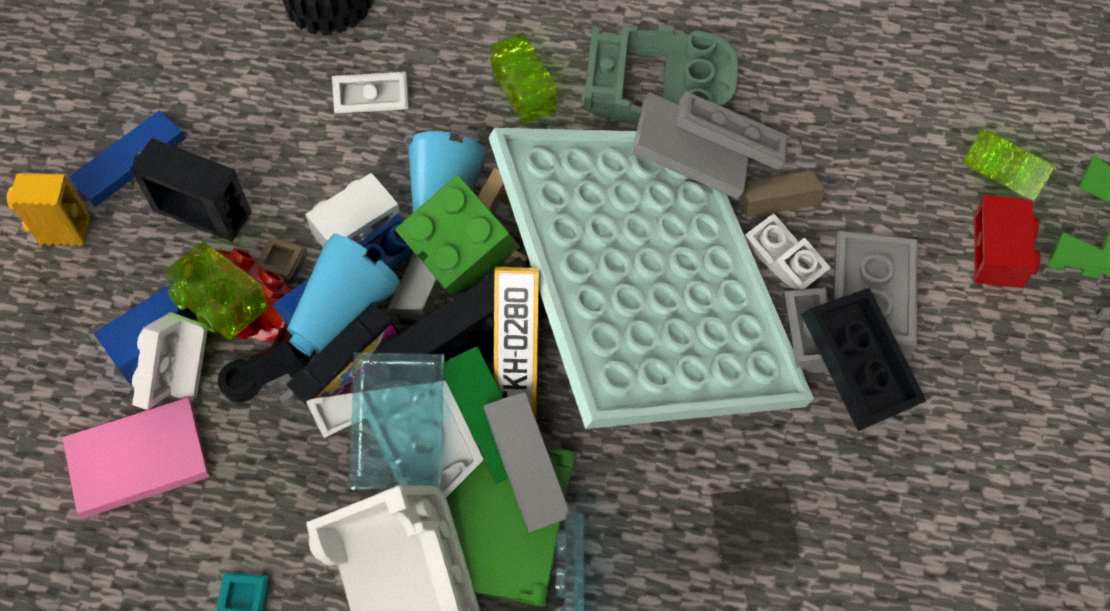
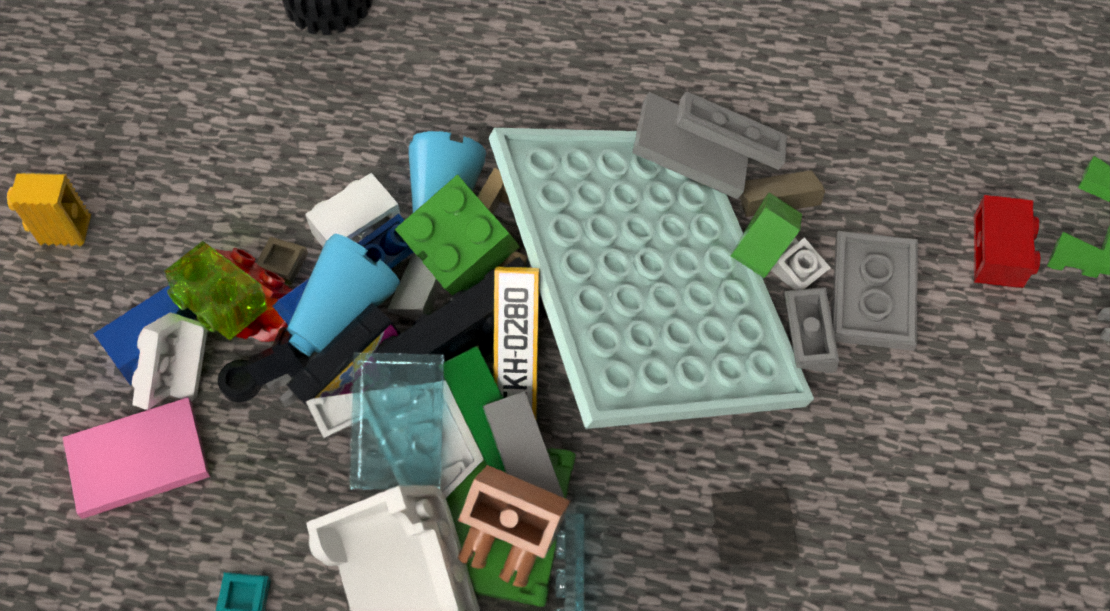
blue tile [68,110,186,207] -> none
black window [130,138,252,242] -> none
white slope [332,72,409,114] -> none
clear neon green brick [489,32,557,125] -> none
sand green slope [584,25,738,125] -> none
black plate [801,288,926,431] -> none
clear neon green brick [962,128,1058,201] -> none
none -> nougat brick [458,465,570,587]
none -> bright green slope [730,192,802,278]

